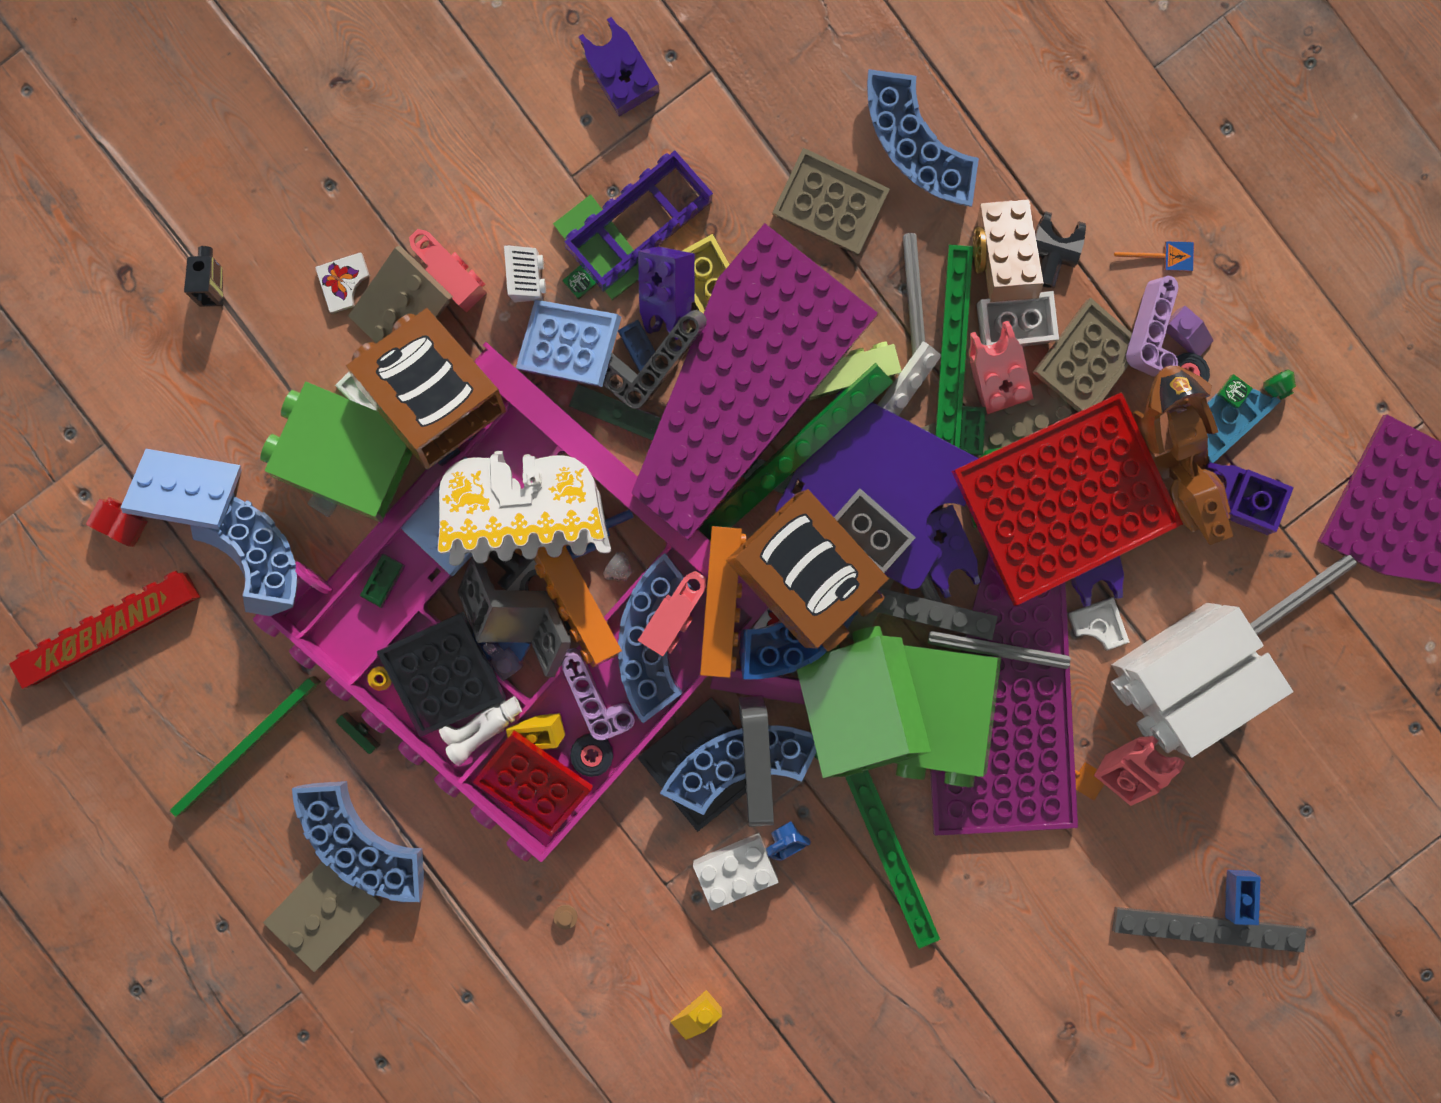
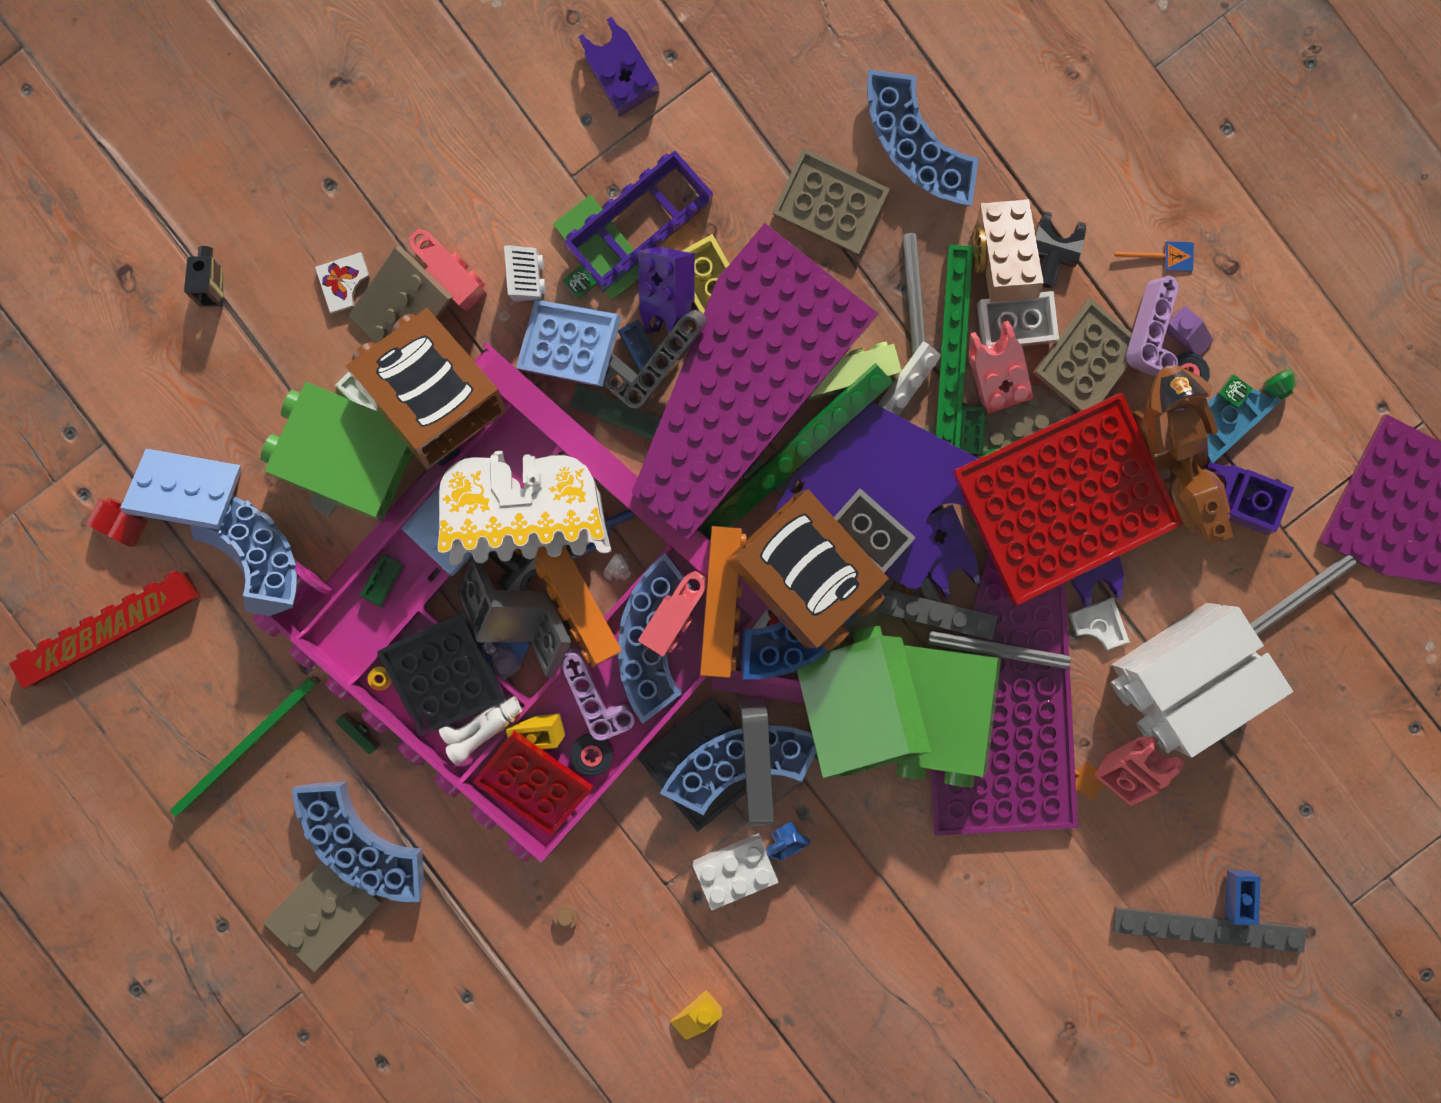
green plate [845,771,941,949] -> none

